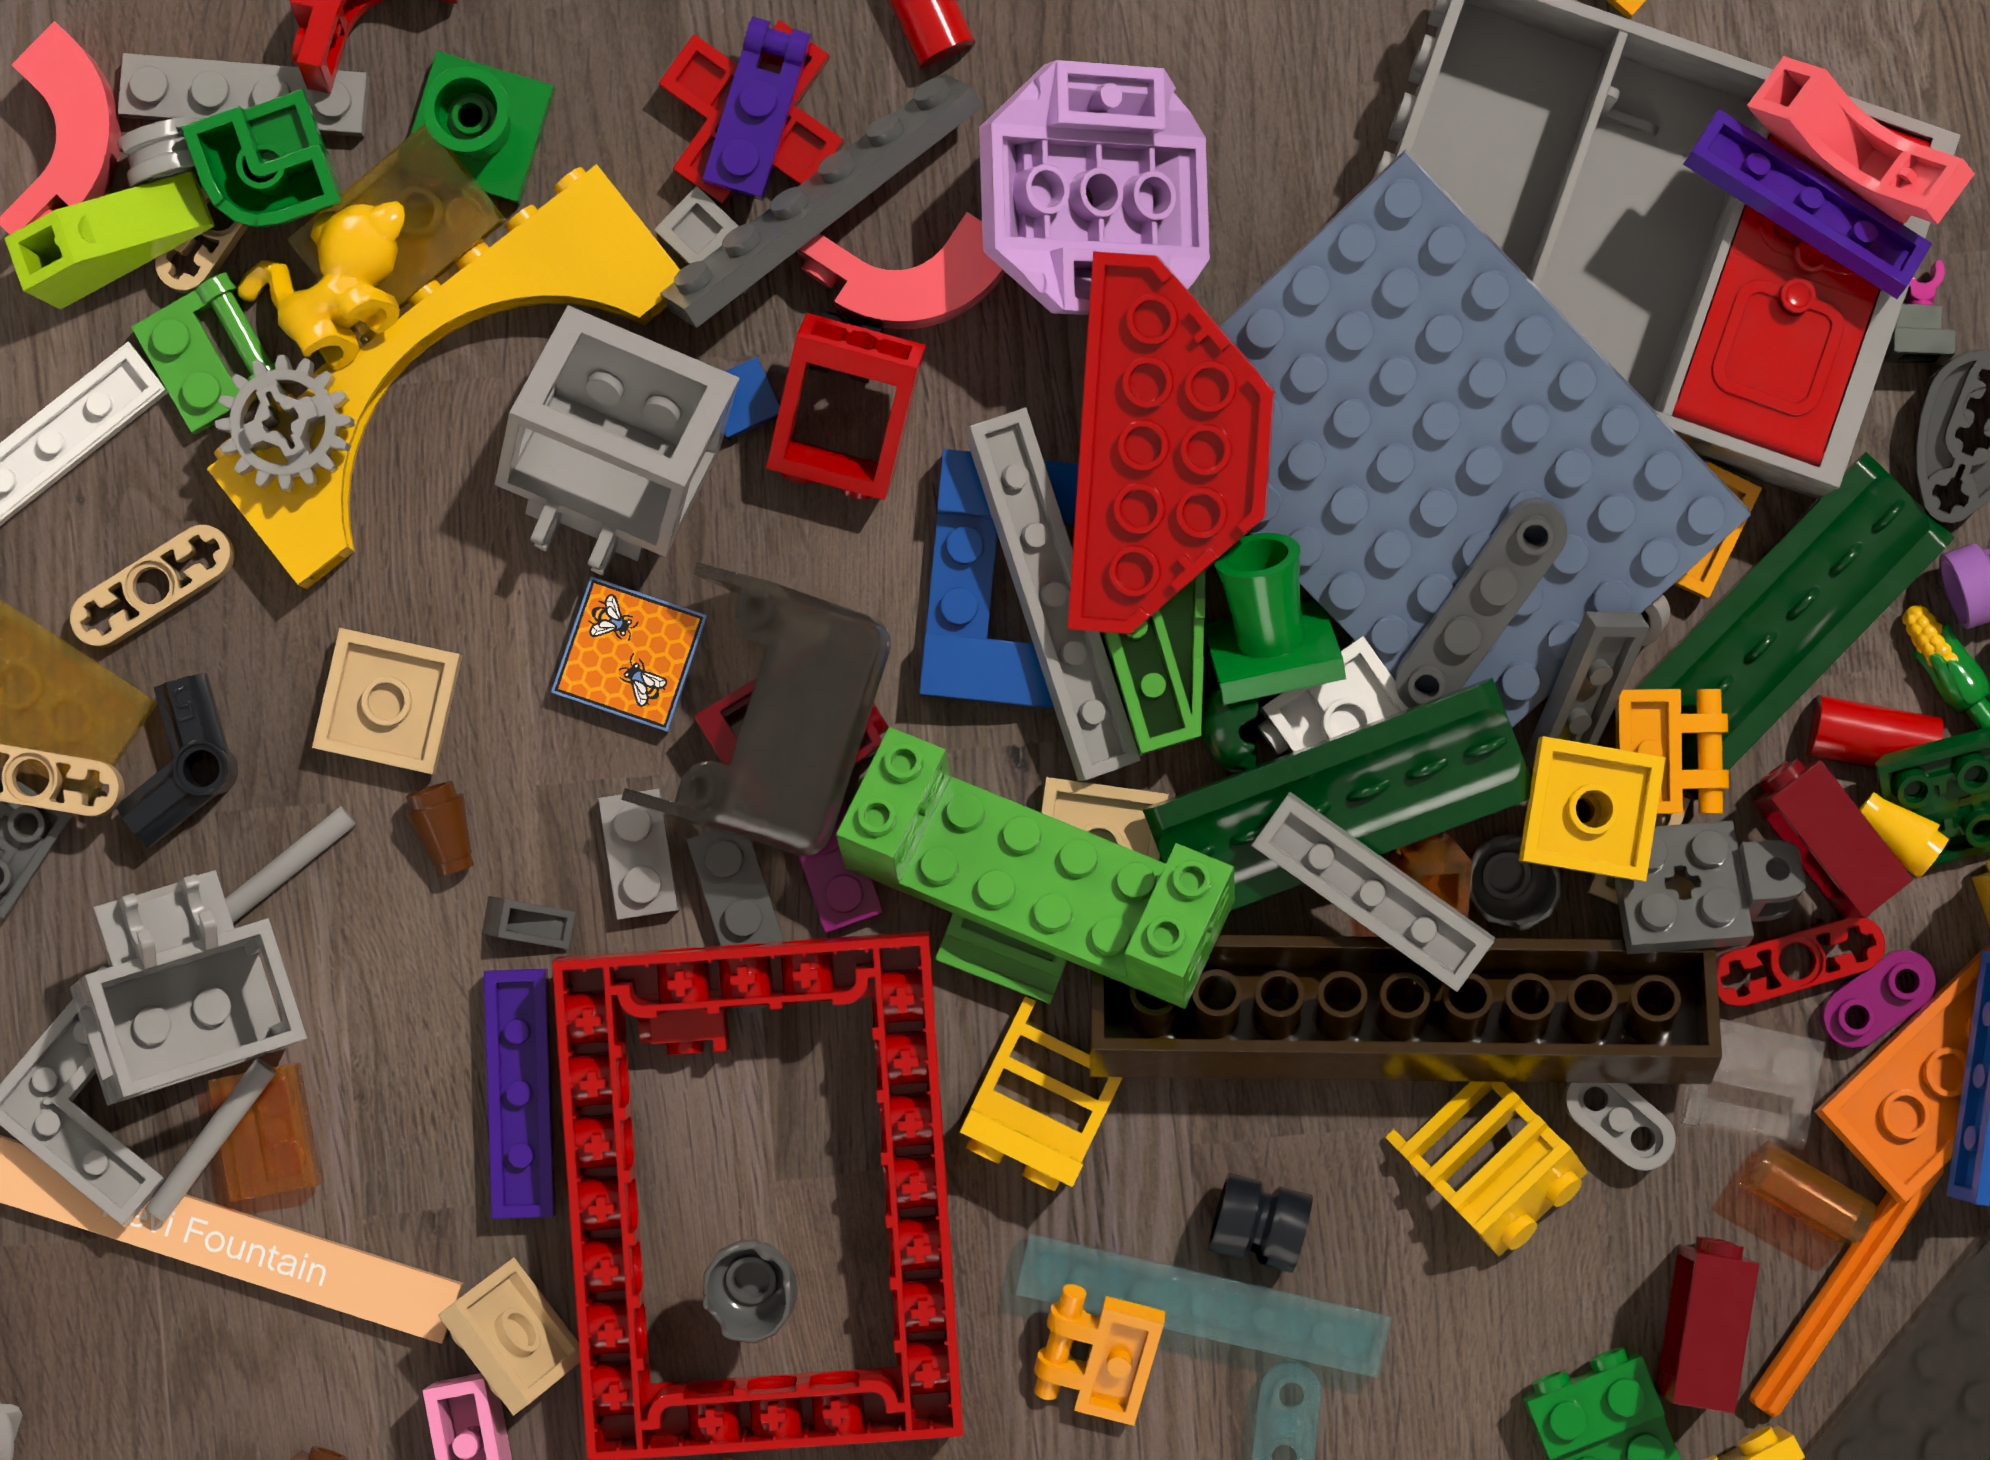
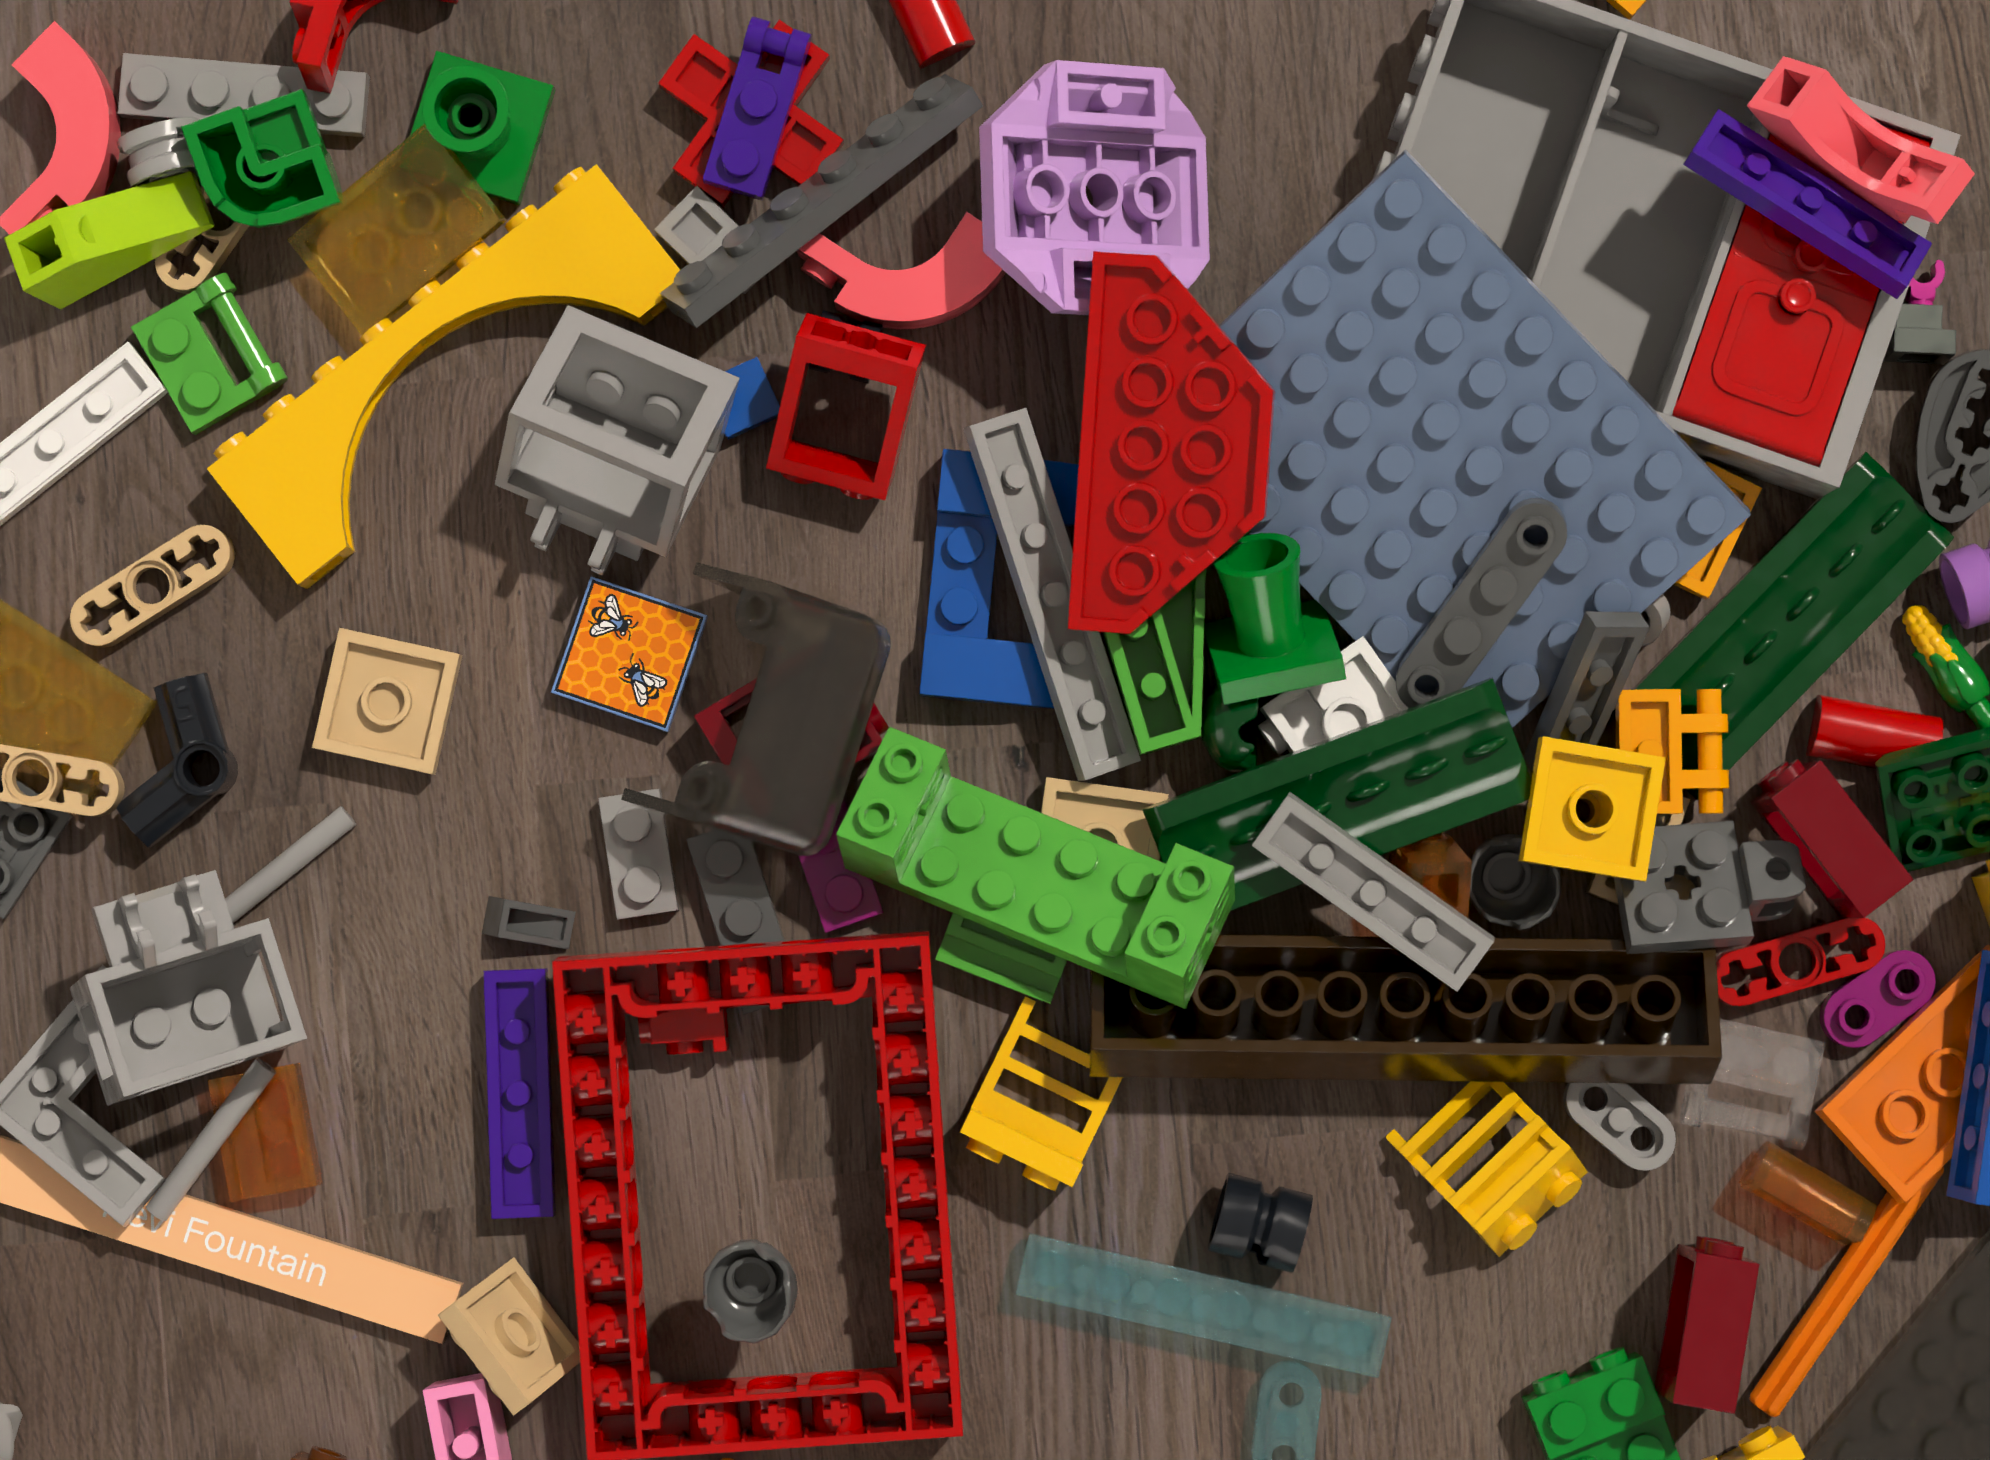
light grey gear [215,355,355,492] -> none
yellow animal [237,201,405,370] -> none
reddish brown cone [405,781,474,876] -> none
light orange plate [1034,1284,1166,1426] -> none
yellow cone [1859,792,1949,878] -> none

